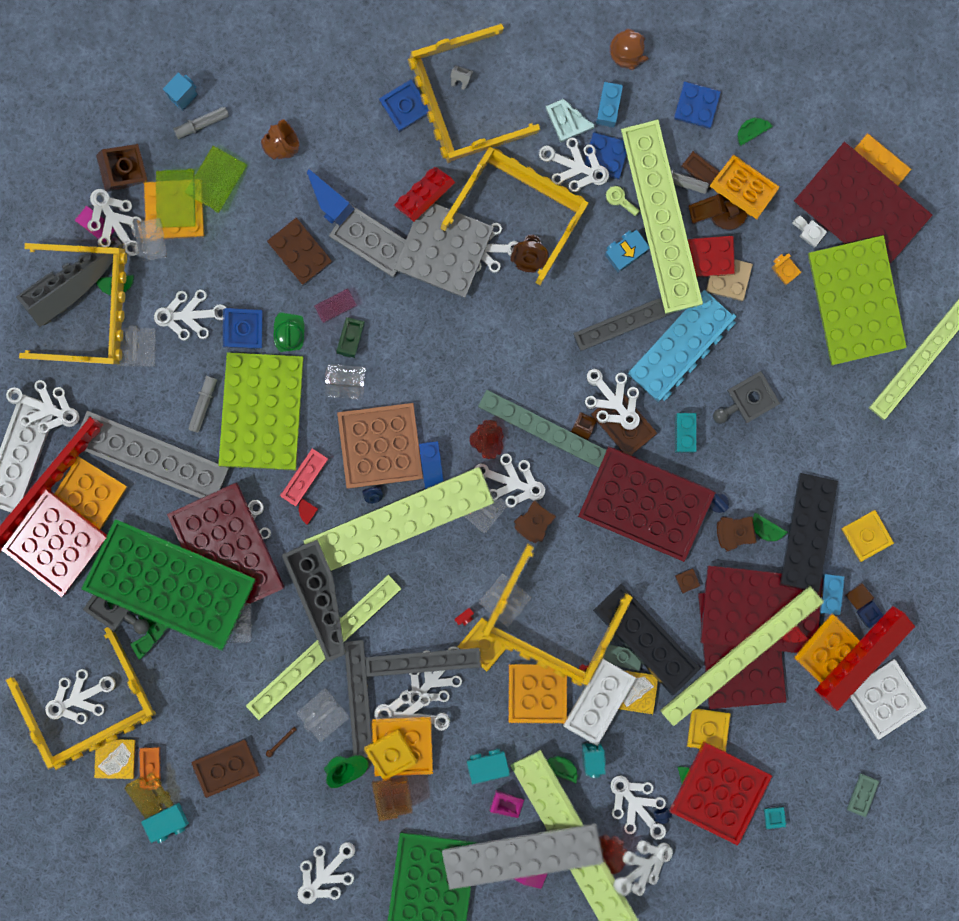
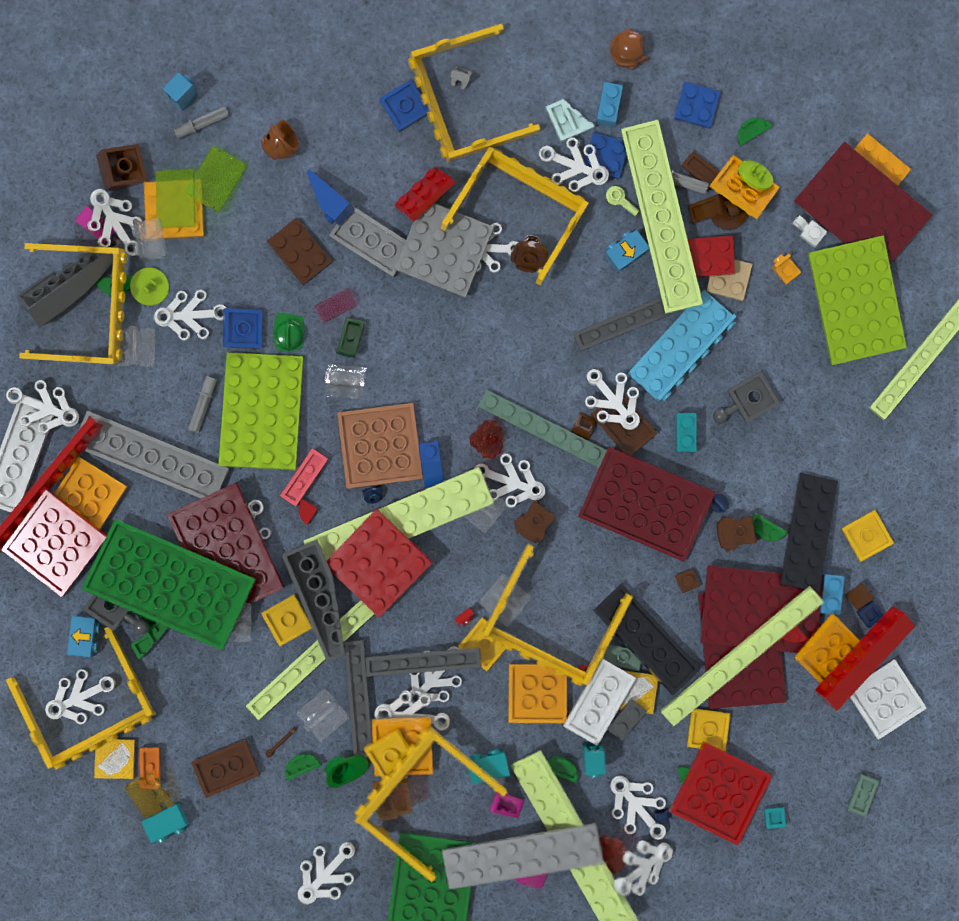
none -> dark azure brick [67,616,101,657]
none -> lime piece [130,267,169,306]
none -> yellow tile [261,594,312,647]
none -> green plate [285,753,322,781]
none -> red plate [327,508,432,617]
none -> yellow piece [355,727,507,882]
none -> dark grey plate [607,698,646,740]
none -> lime piece [738,160,773,190]

